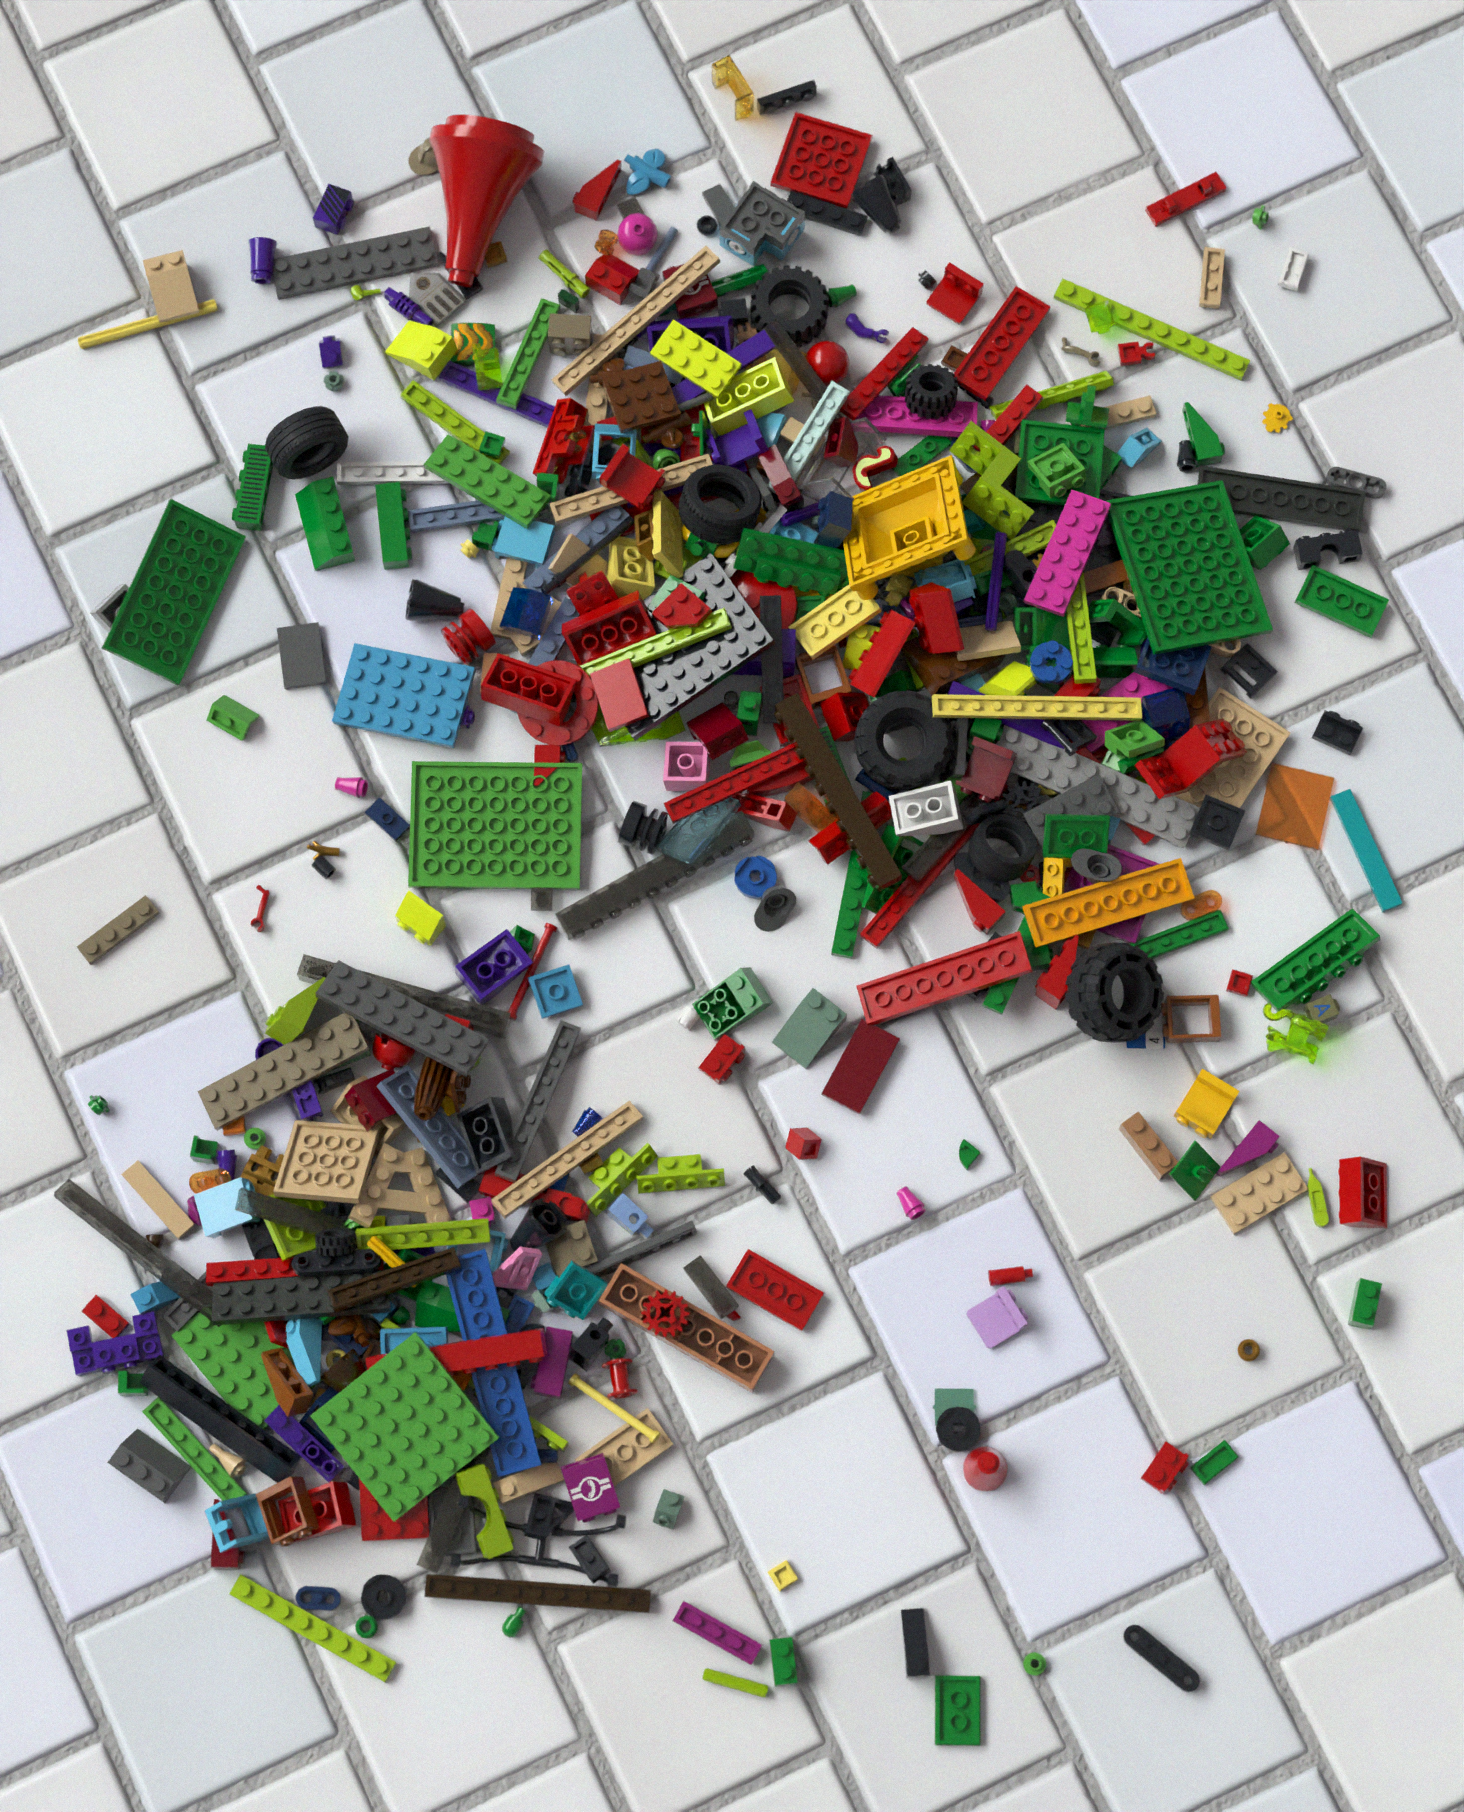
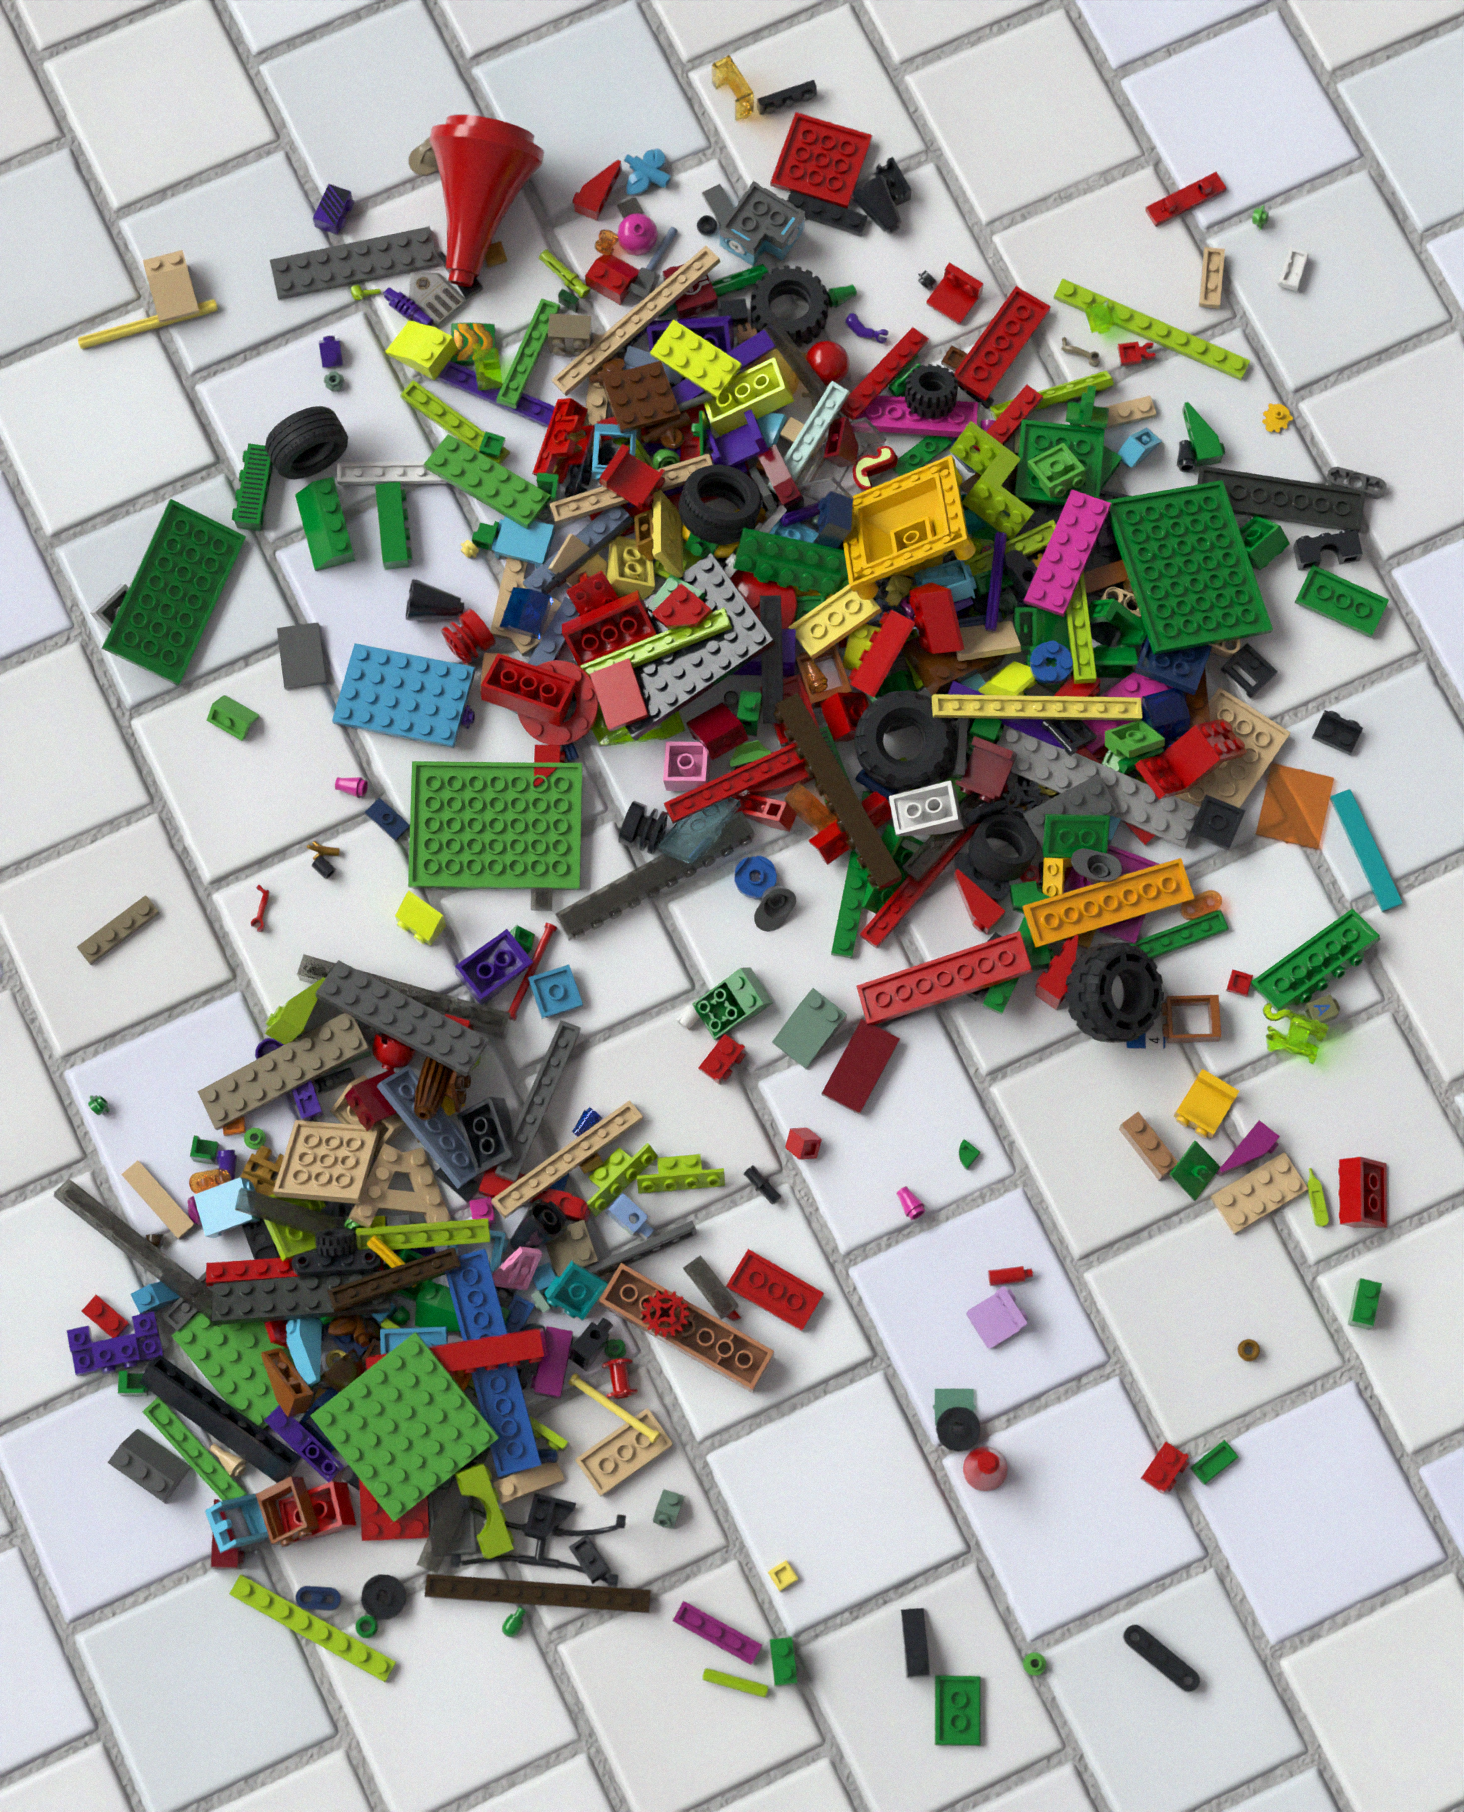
dark purple plant [249,237,277,284] -> none
sand blue plate [408,500,505,533] -> none
magenta panel [561,1453,620,1523] -> none
none -> clear orange cone [803,661,828,693]

